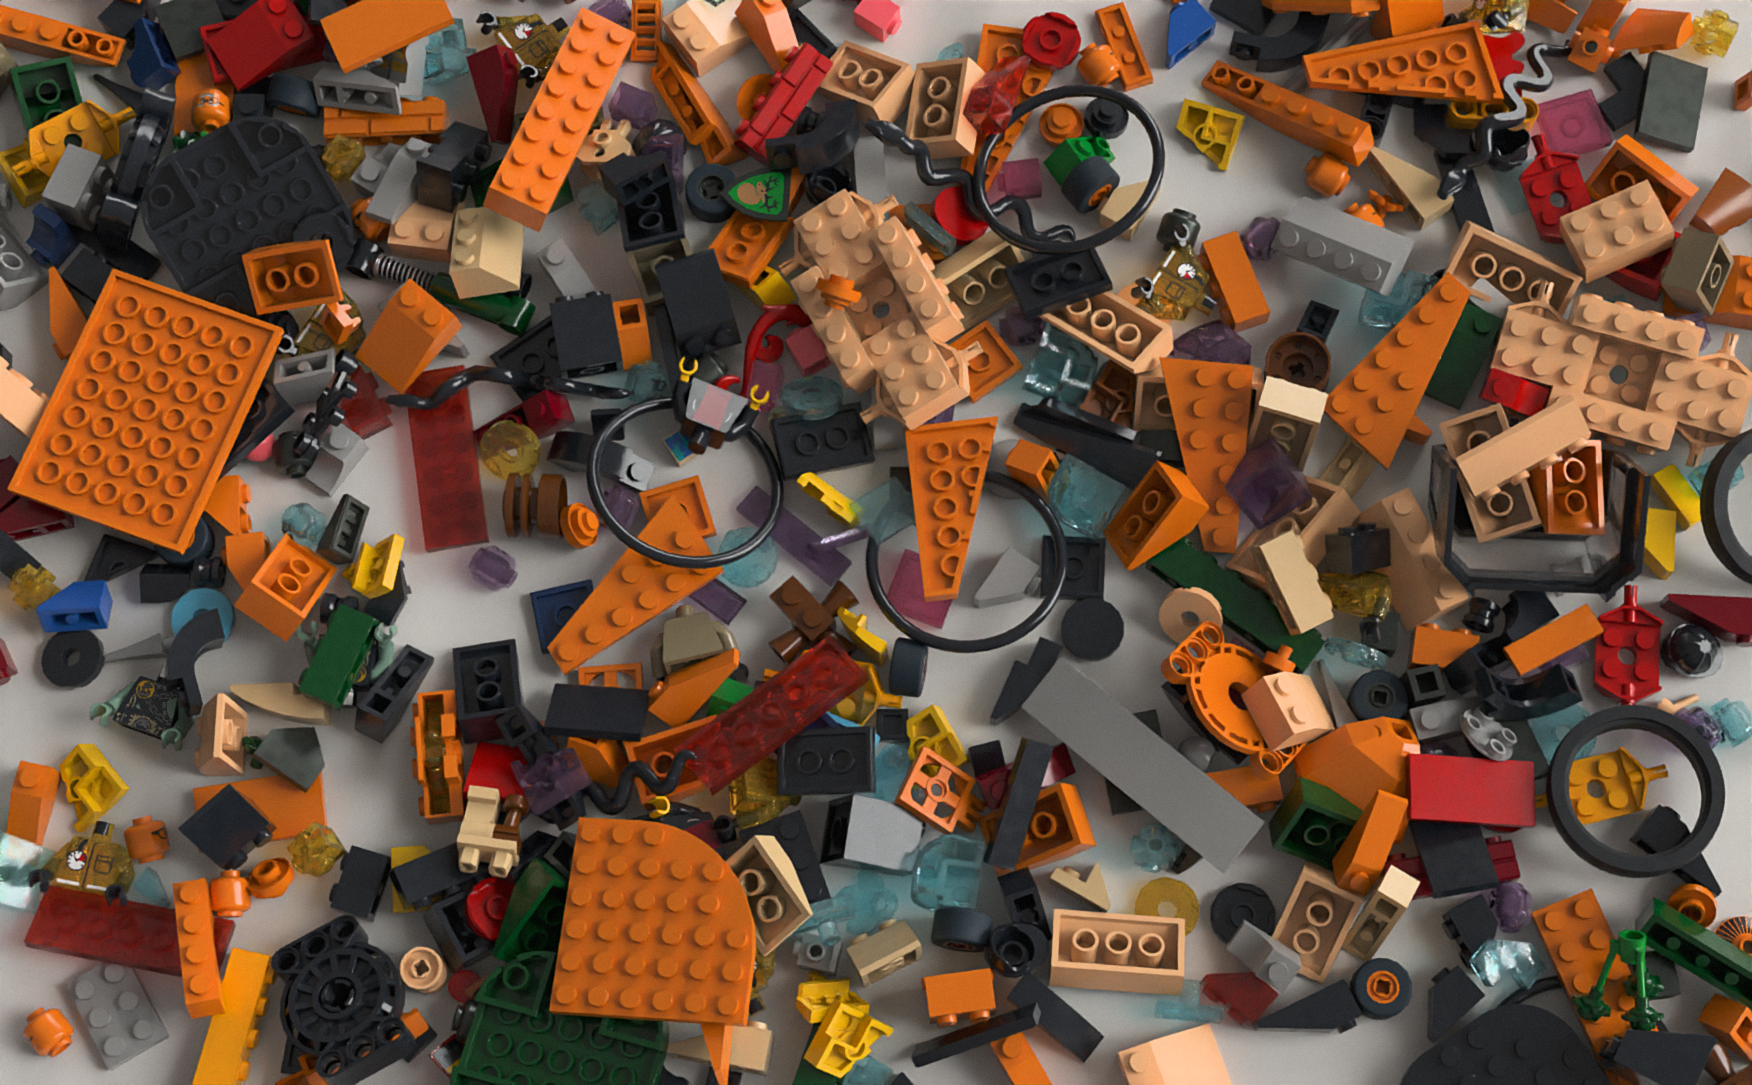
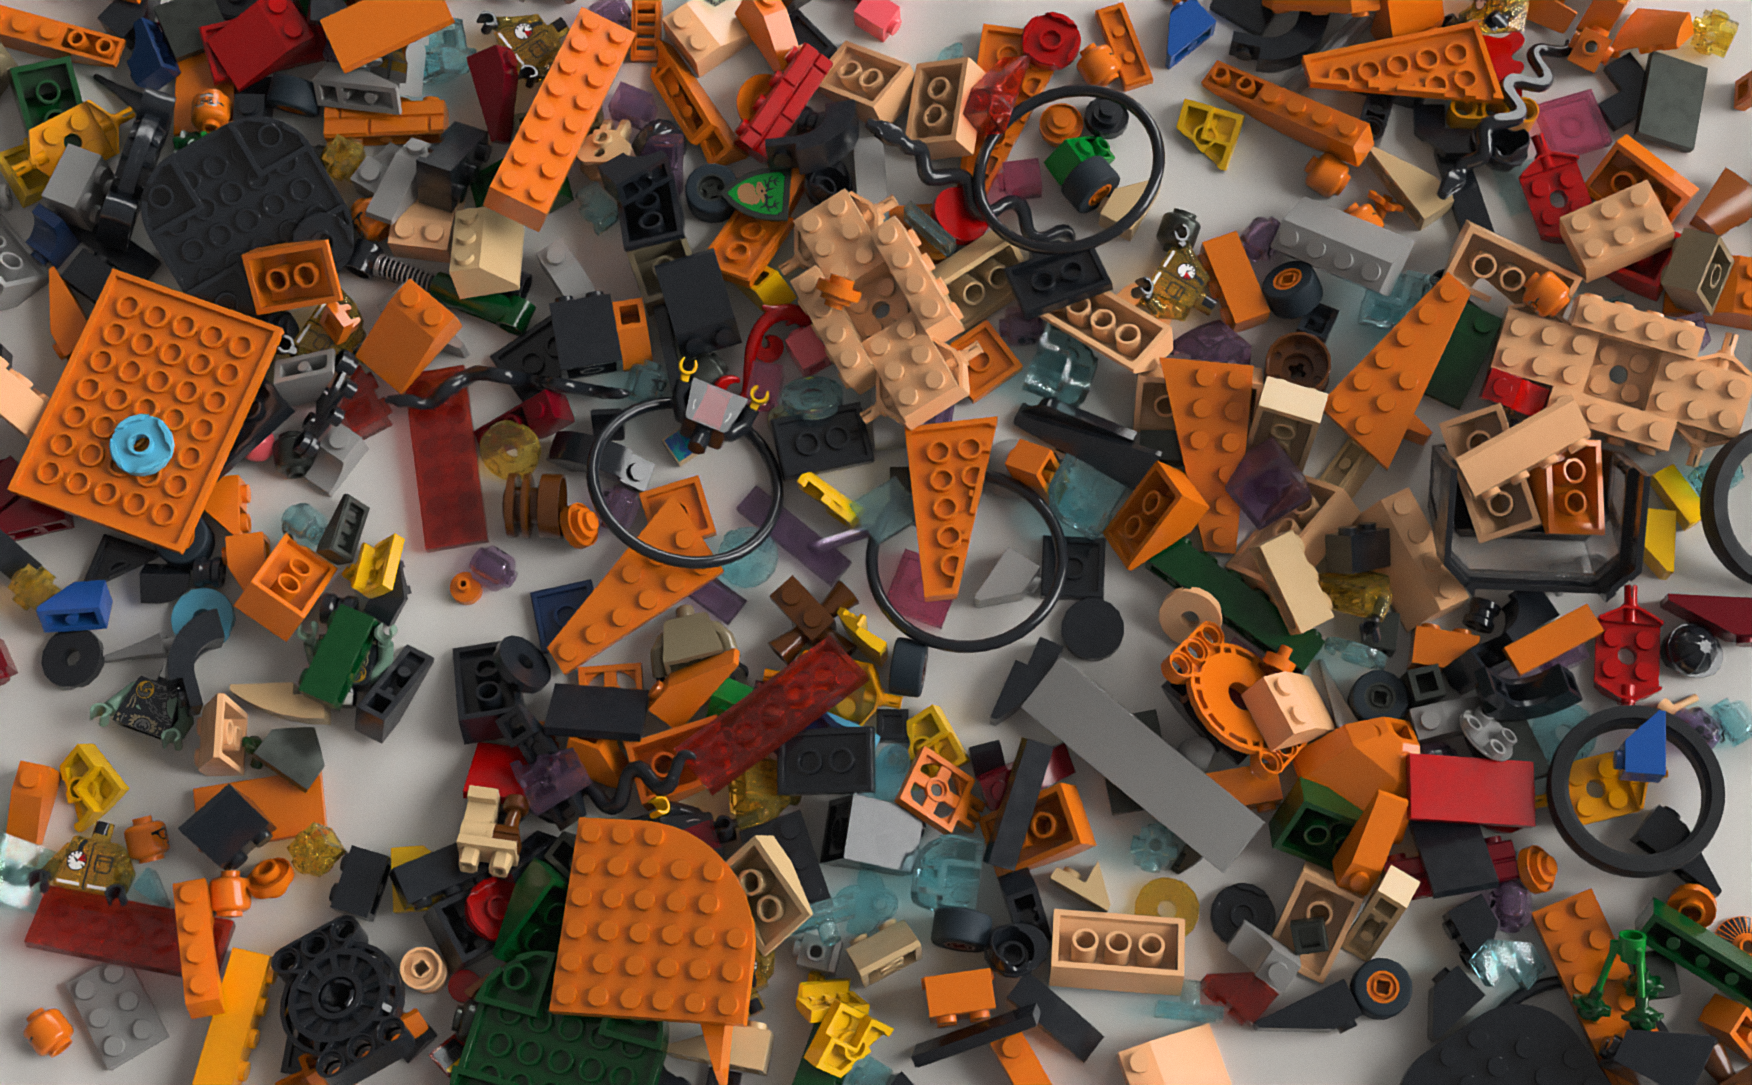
orange piece [410,689,467,825] -> none
dark orange slope [1077,359,1136,429] -> none
none -> medium azure tile [109,414,175,477]
none -> orange tile [450,572,483,605]
none -> black tile [493,635,551,694]
none -> black wheel [1262,261,1323,319]
none -> pearl dark grey tile [1290,916,1329,955]
none -> orange plate [1517,845,1558,894]
none -> orange head [1522,271,1570,318]
none -> blue slope [1613,710,1666,783]

